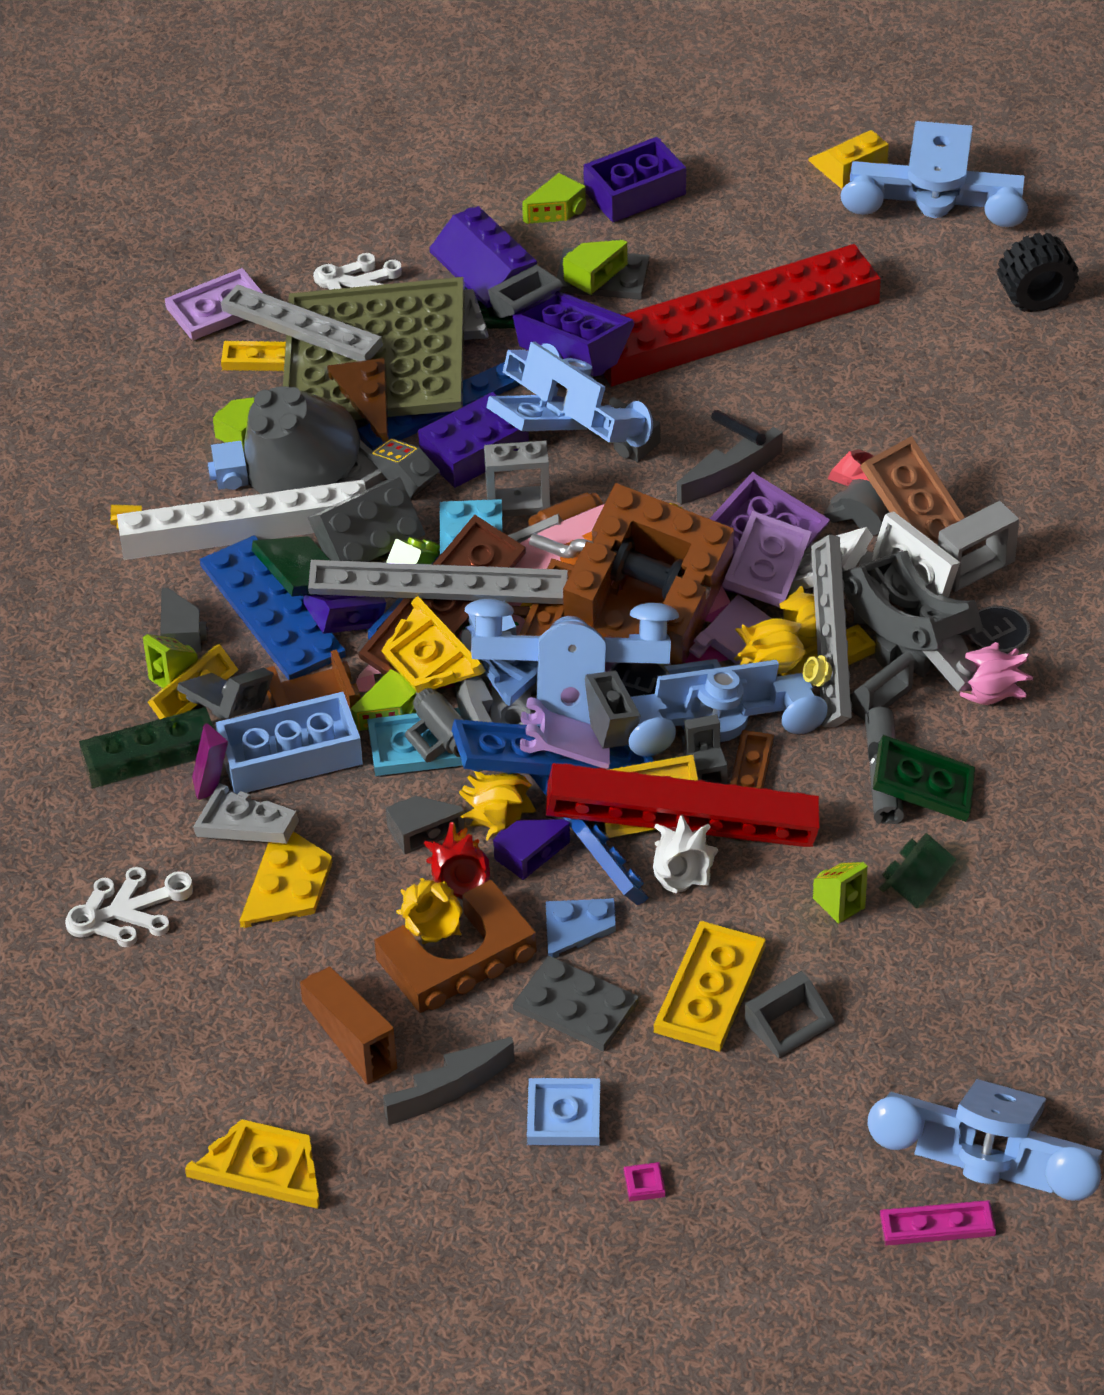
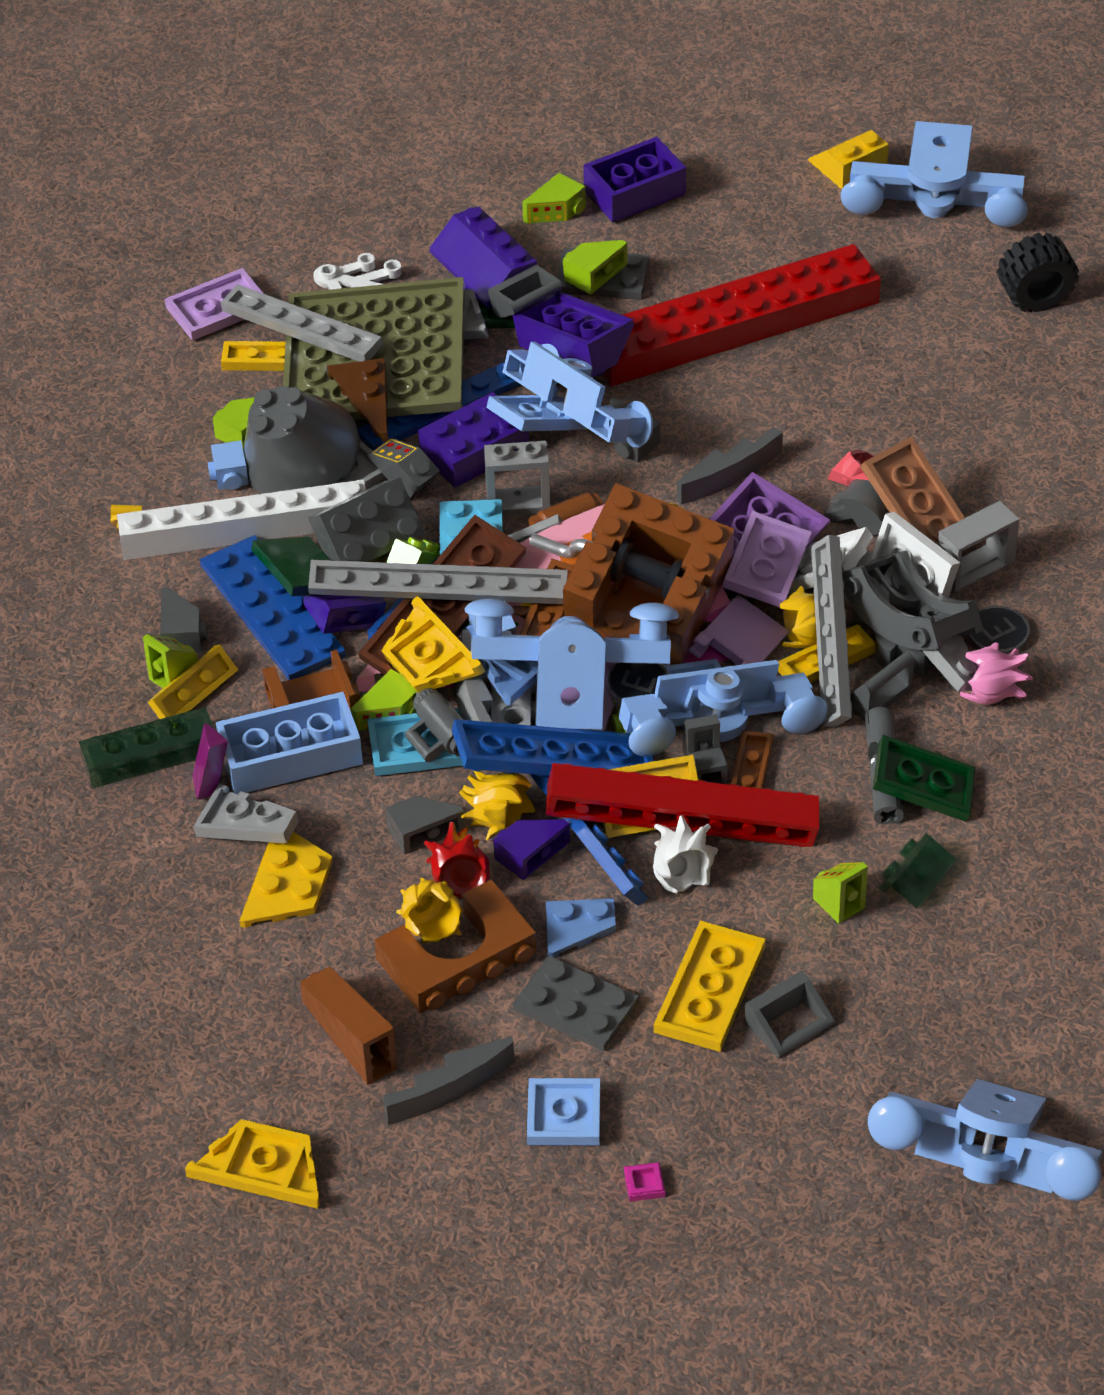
white plant [65,867,193,947] -> none
dark grey bracket [177,667,274,719] -> none
lavender flag [520,697,610,770] -> none
dark grey slope [585,671,641,749] -> none
black bar [711,410,766,446] -> none
yellow hair [733,618,806,674] -> none
light yellow plate [803,655,832,687] -> none
dark pink tile [880,1200,996,1246] -> none

